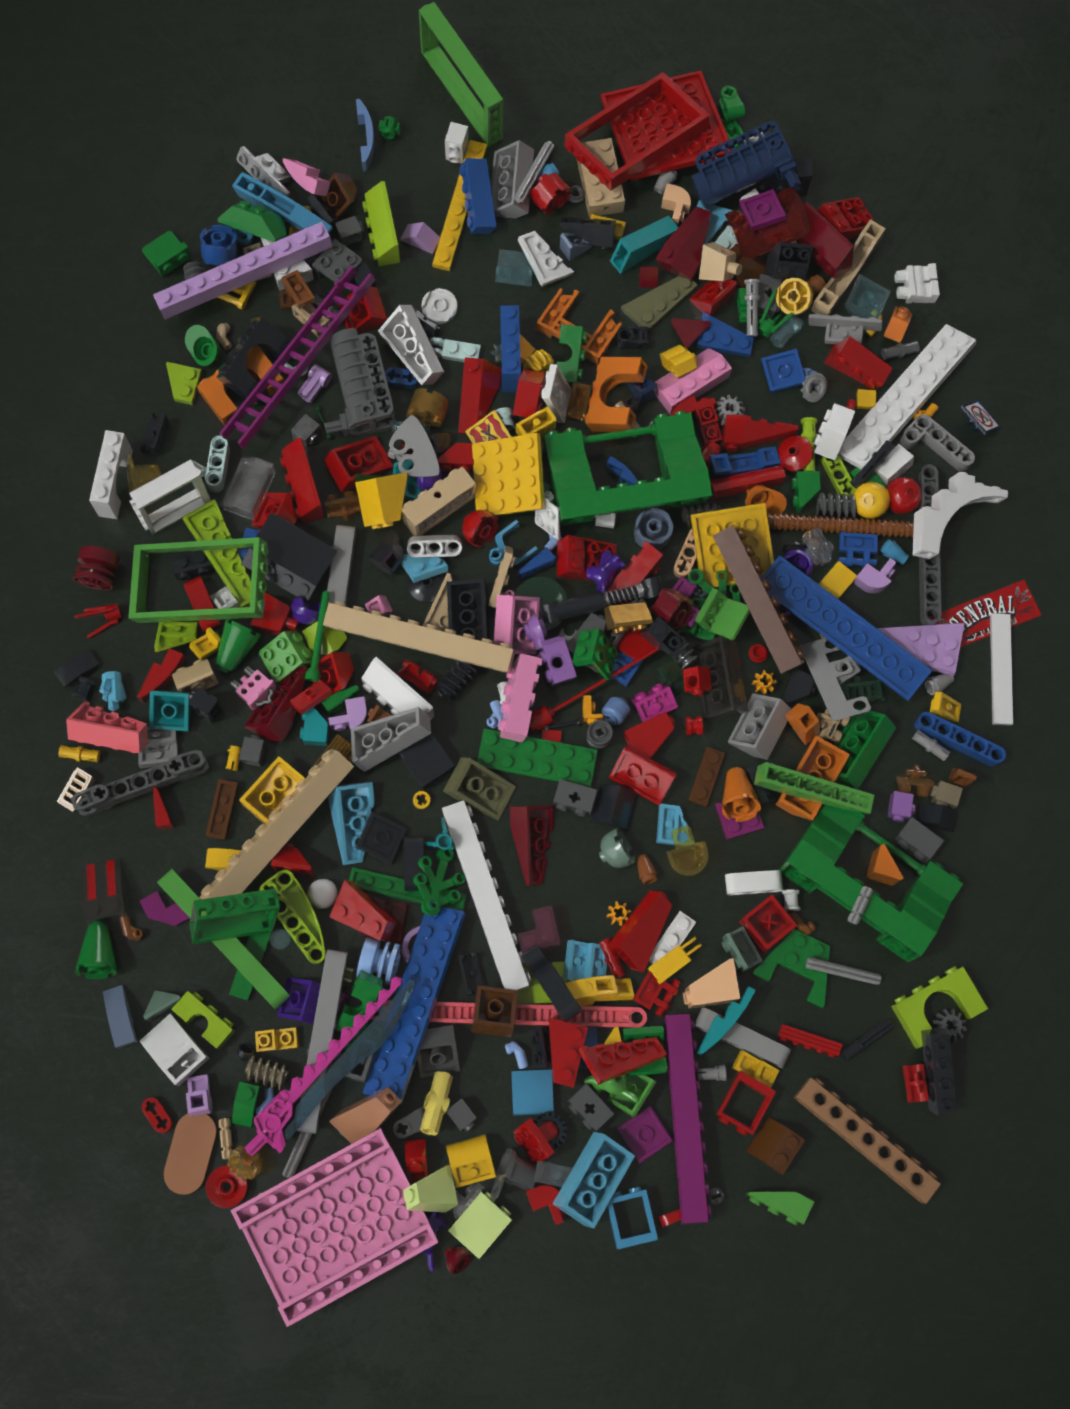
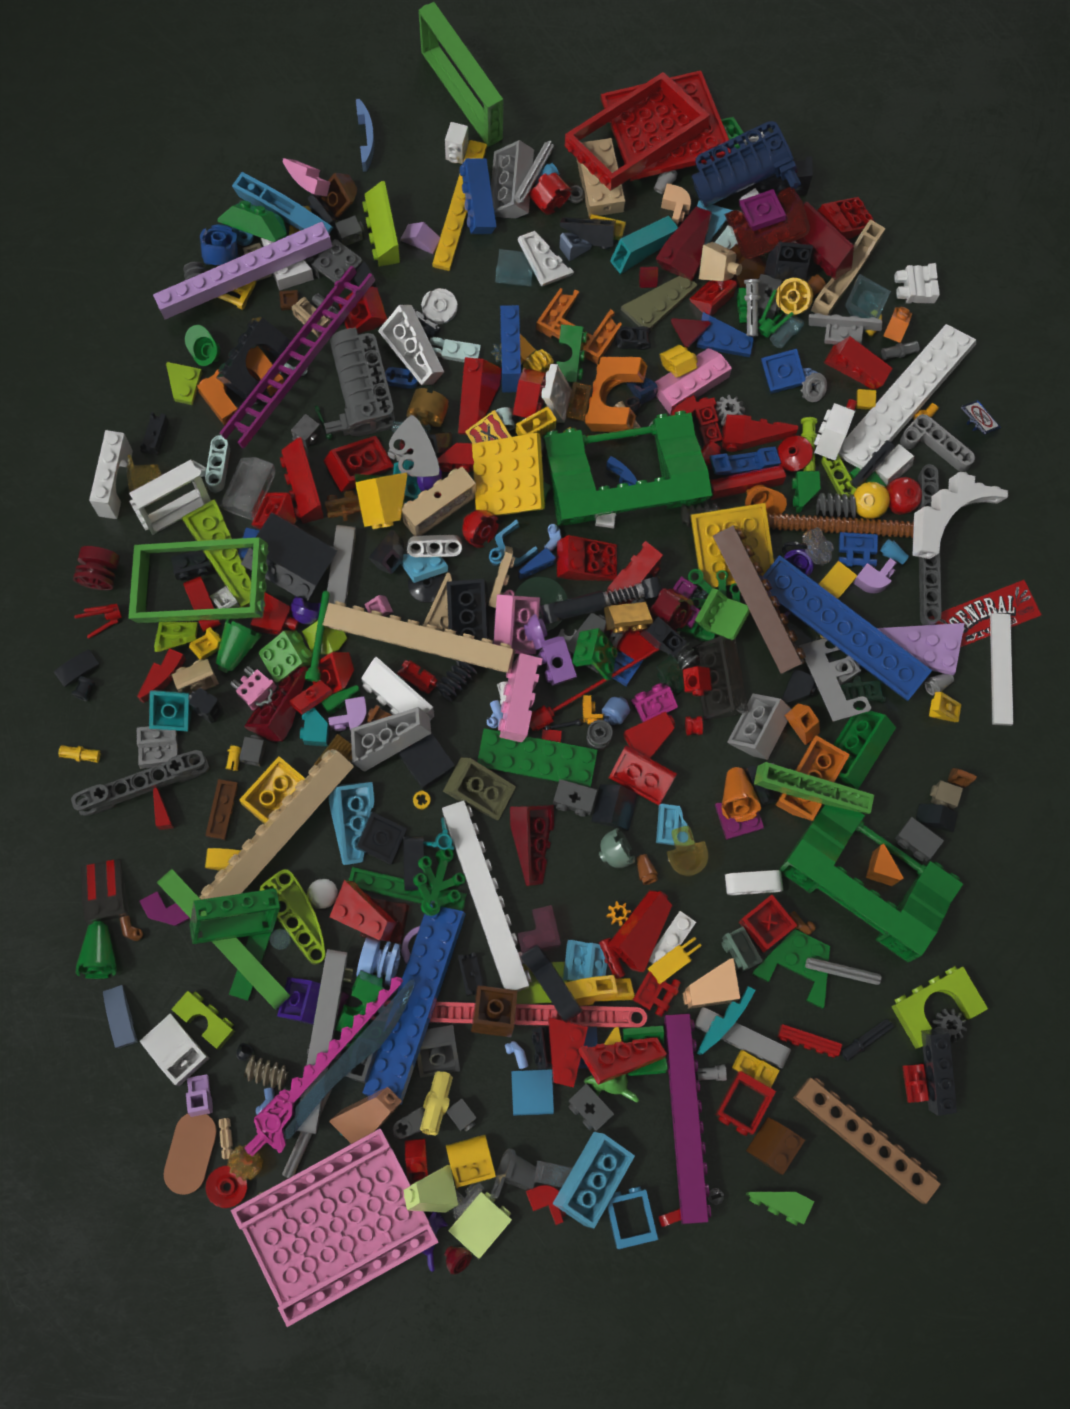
tan slope [57,767,96,812] -> none
coral wedge [66,701,148,753] -> none
medium azure rock [99,671,127,711] -> none
green bracket [142,231,191,277] -> none
red beam [142,1098,173,1133] -> none
sand green slope [143,990,182,1021] -> none
tan arm [216,323,232,351] -> none
green slope [232,1082,262,1128] -> none
light grey bracket [236,146,291,197] -> none
yellow slope [255,1027,300,1052] -> none
red slope [271,843,315,877] -> none
dark orange slope [281,270,315,309] -> none
lavender piece [298,364,332,402] -> none
green gear [378,116,401,139] -> none
red plate [513,1112,567,1165] -> none
white hinge [535,491,559,540] -> none
dark purple animal [586,550,625,592] -> none
bright green slope [607,1073,656,1118] -> none
magenta tile [617,1106,673,1164] -> none
sand blue brick [634,508,673,551] -> none
light nougat beam [673,529,697,578] -> none
reddish brown plate [688,747,725,808] -> none
green piece [719,86,745,121] -> none
red plate [748,644,768,663] -> none
light orange gear [752,670,777,695] -> none
white bush [782,890,801,912] -> none
tan hips [816,709,850,742] -> none
light grey axle [848,886,873,925] -> none
medium lavender brick [887,791,915,822] -> none
clear orange hips [896,764,934,797] -> none
light grey pin [912,729,951,761] -> none
blue beam [914,712,1006,767] -> none

